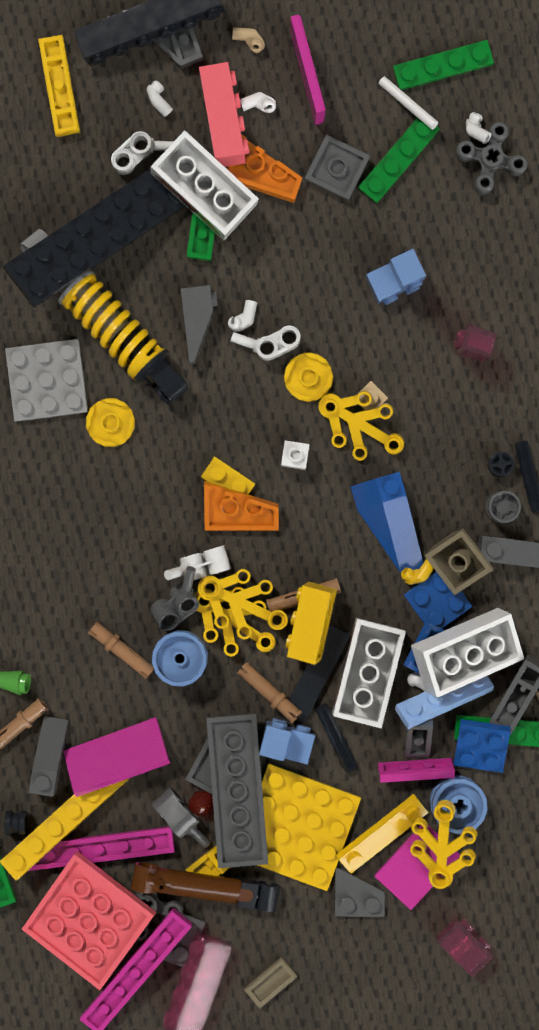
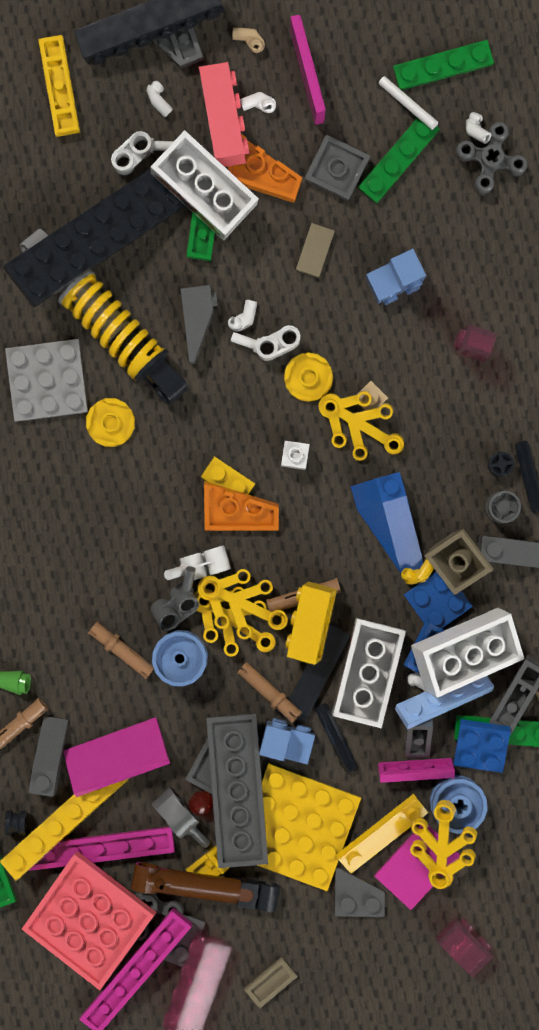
none -> dark tan tile [296,223,335,278]

